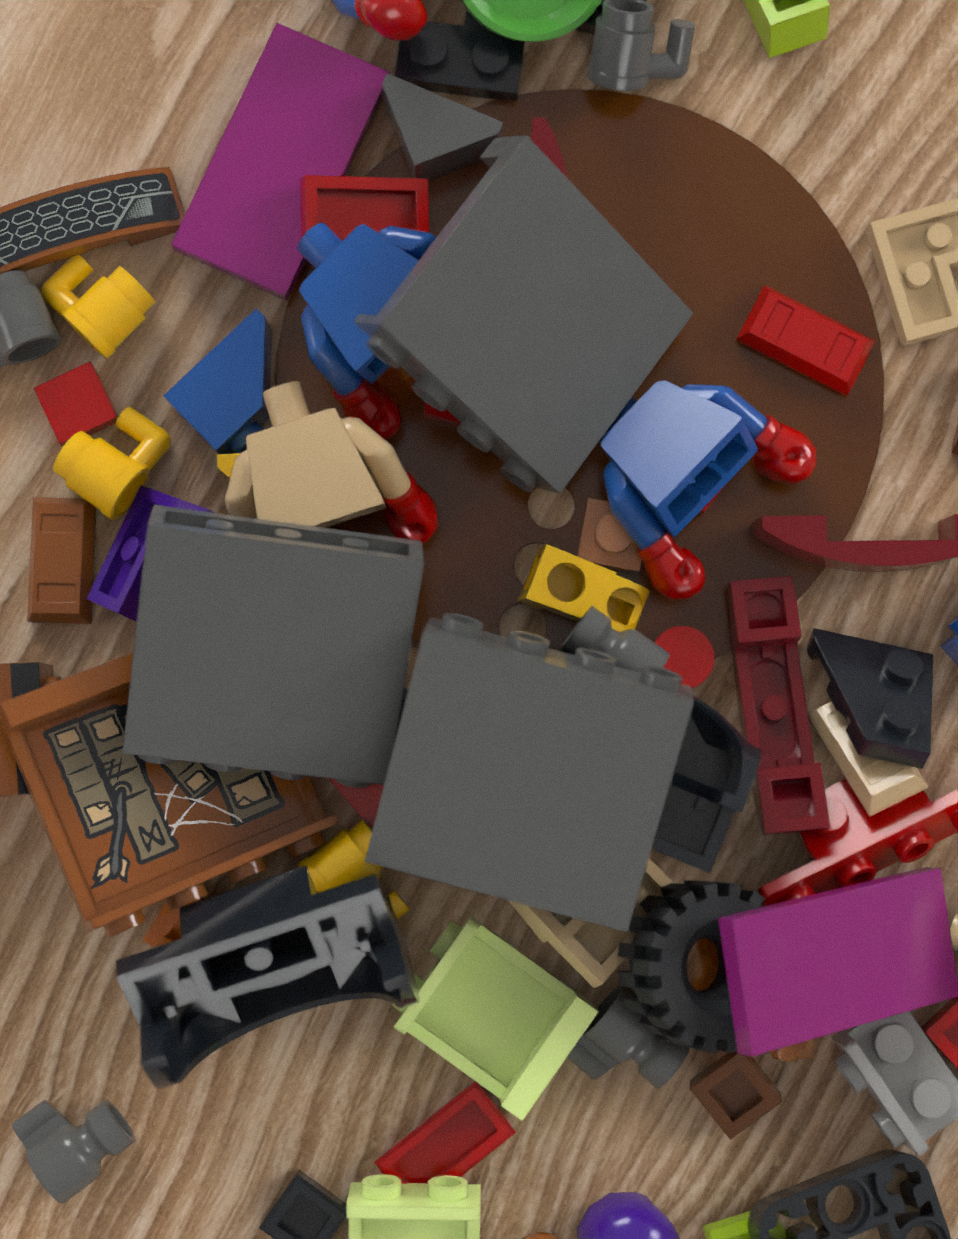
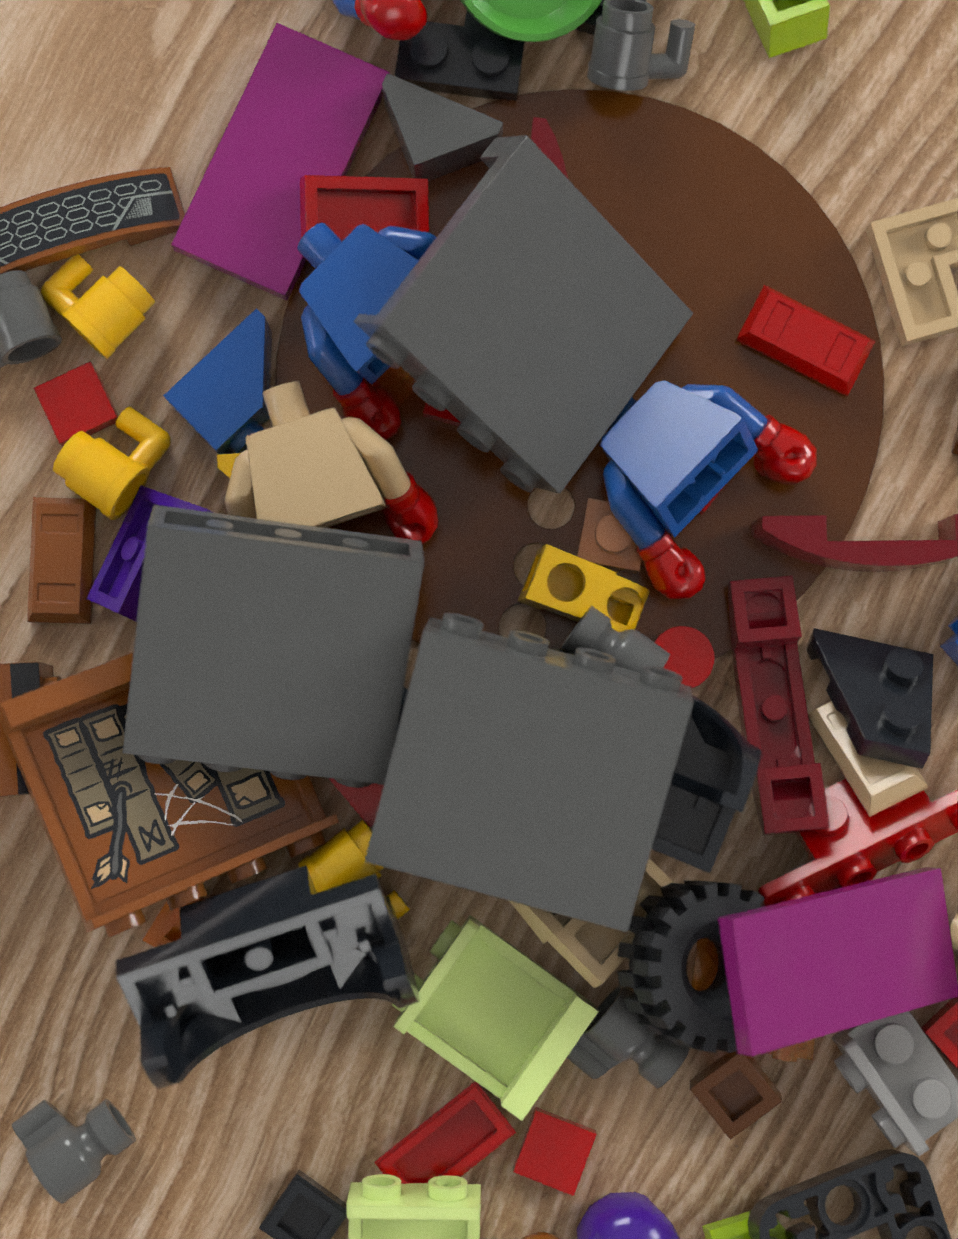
none -> red tile [513,1107,597,1196]

